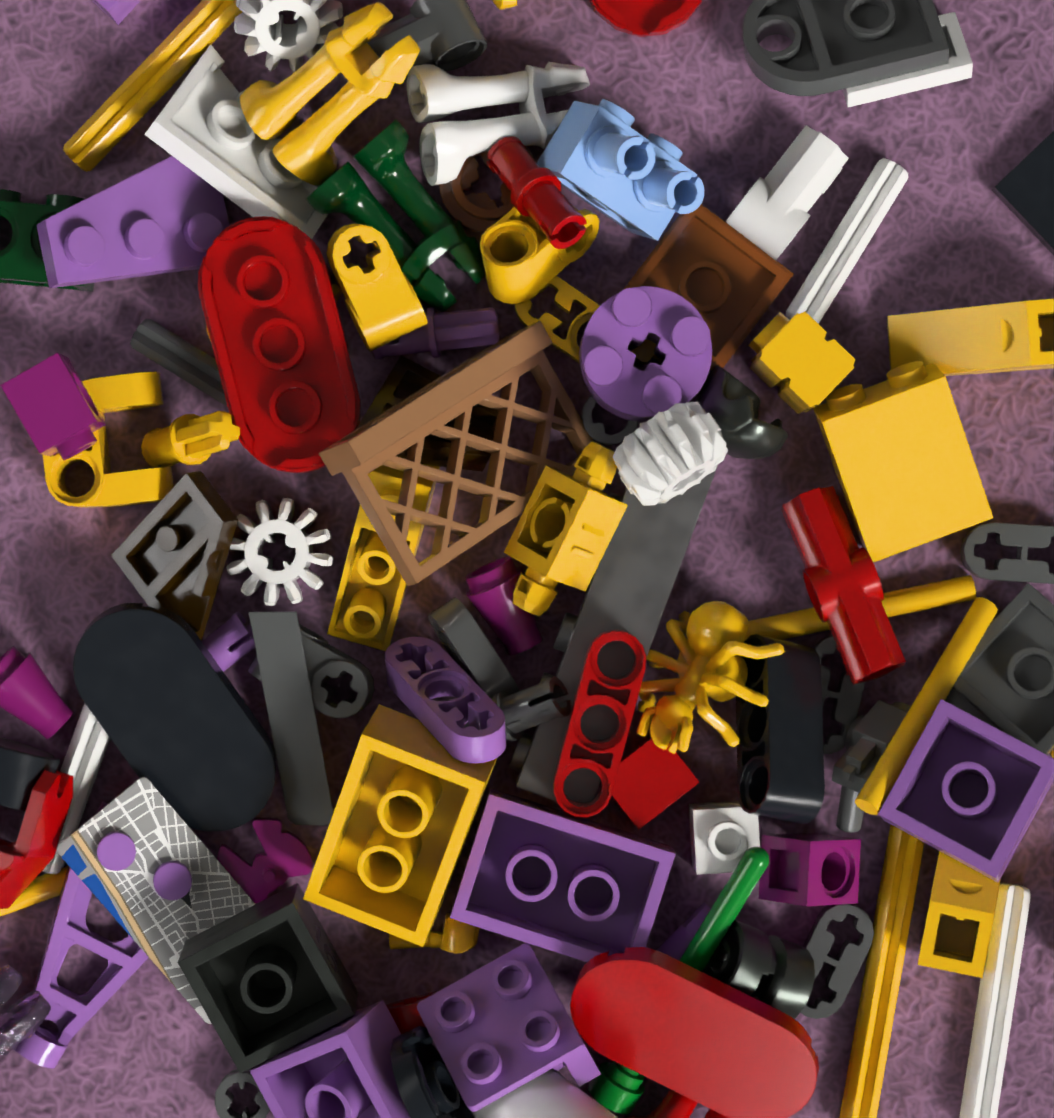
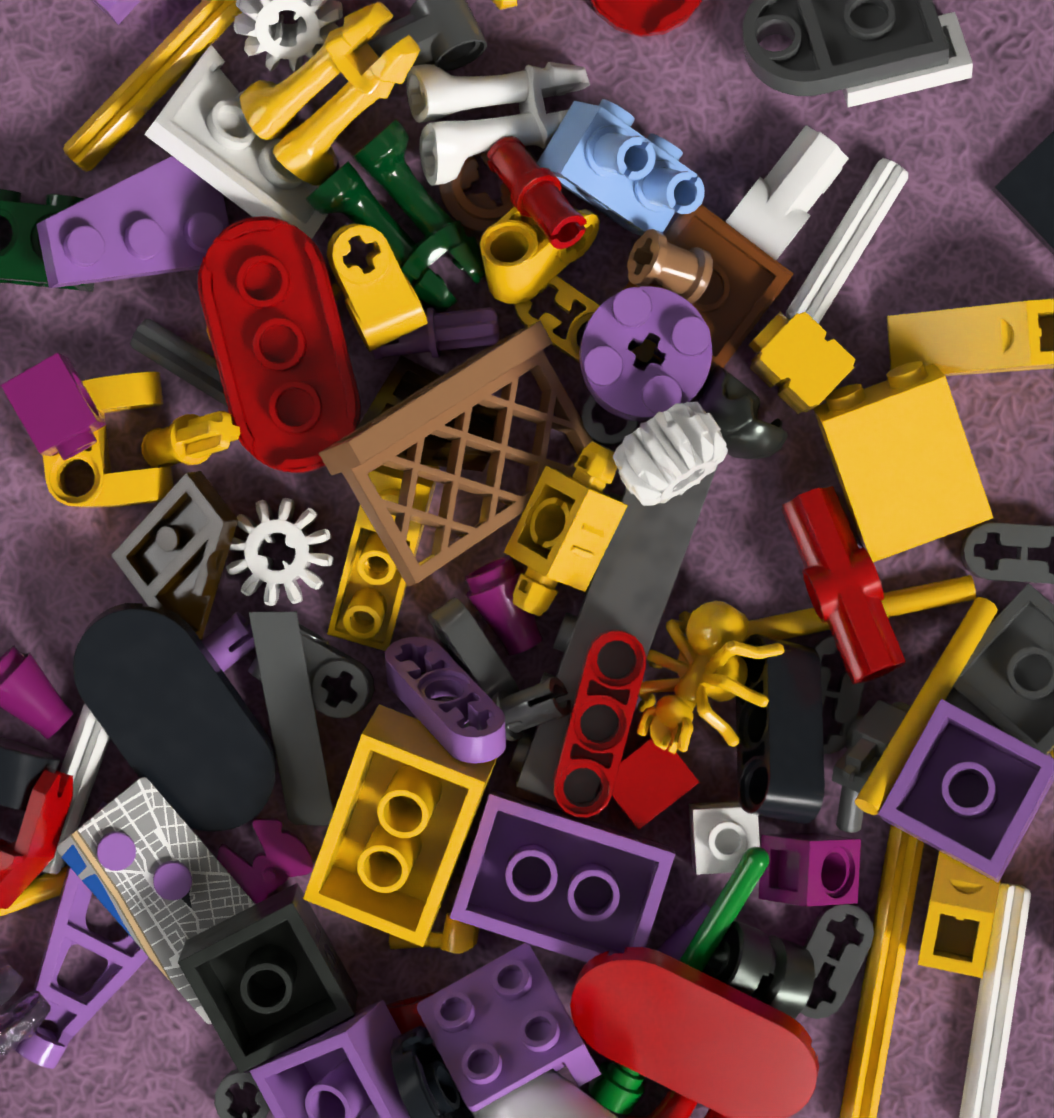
none -> medium nougat bush [627,229,713,304]

